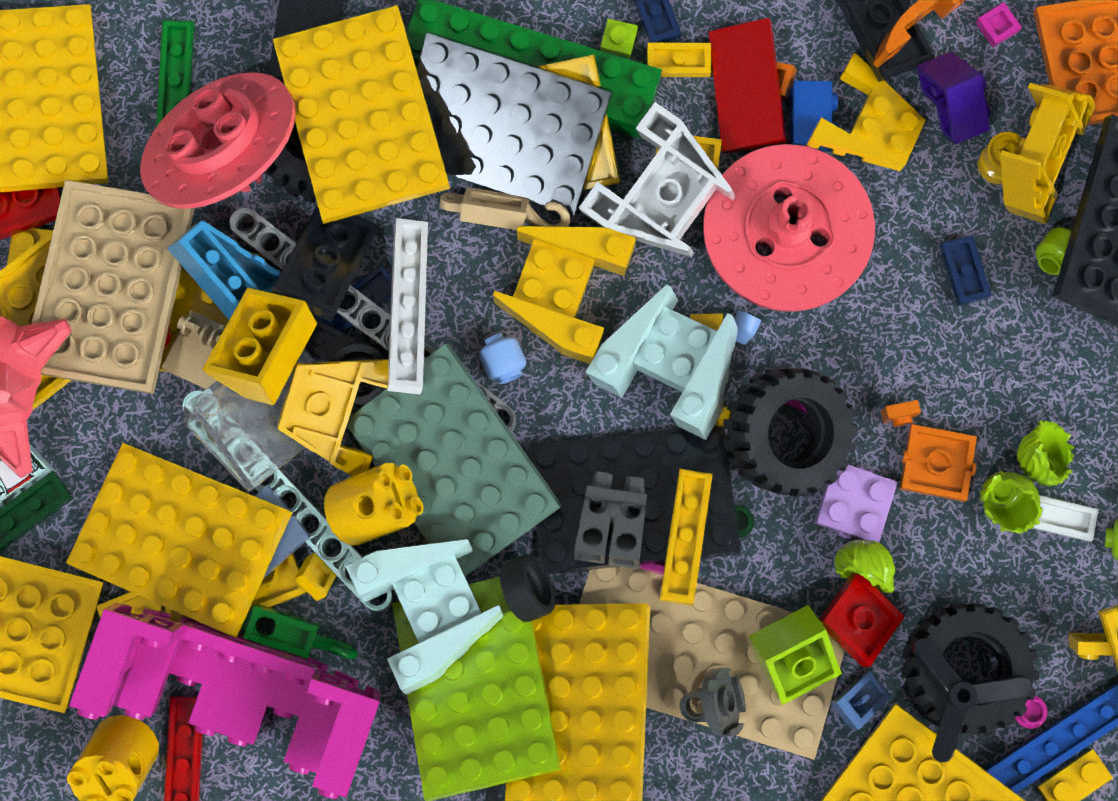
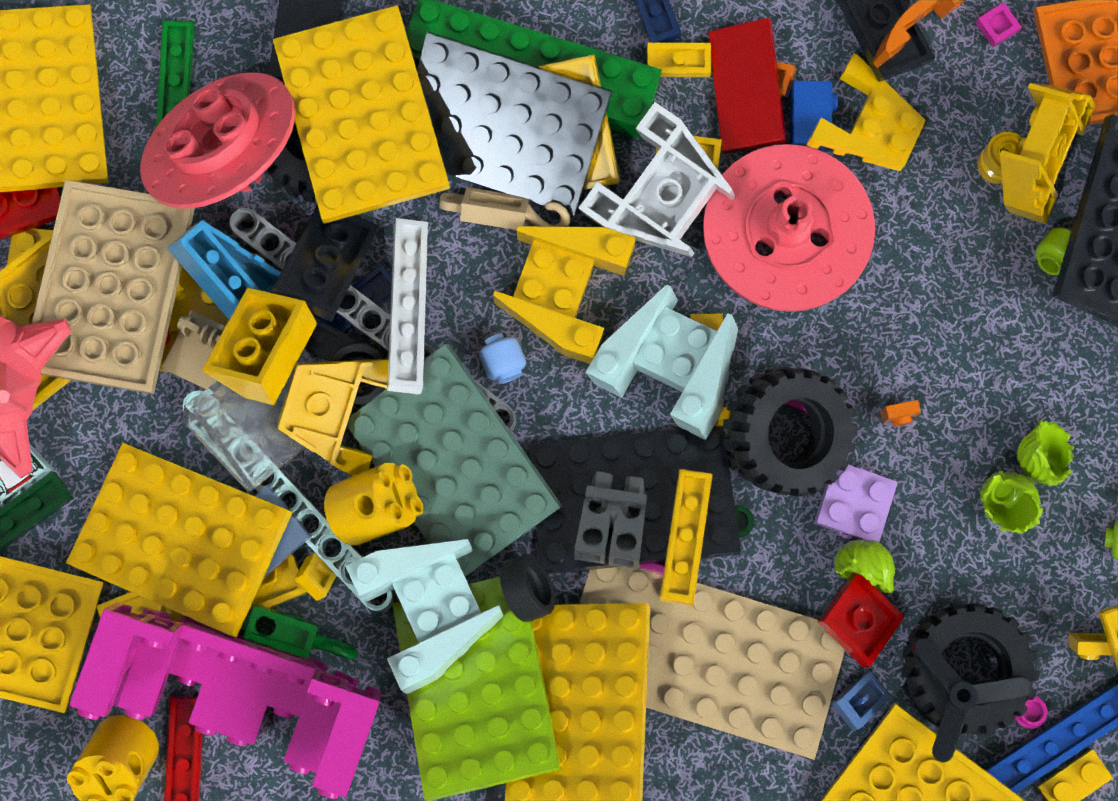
lime plate [600,18,638,58] -> none
dark grey tile [679,667,746,737] -> none
light blue hose [734,310,761,345] -> none
lime slope [749,605,842,705] -> none
orange plate [899,424,977,502] -> none
dark purple brick [917,51,991,145] -> none
dark blue plate [939,235,992,307] -> none
white tile [1033,495,1099,542] -> none

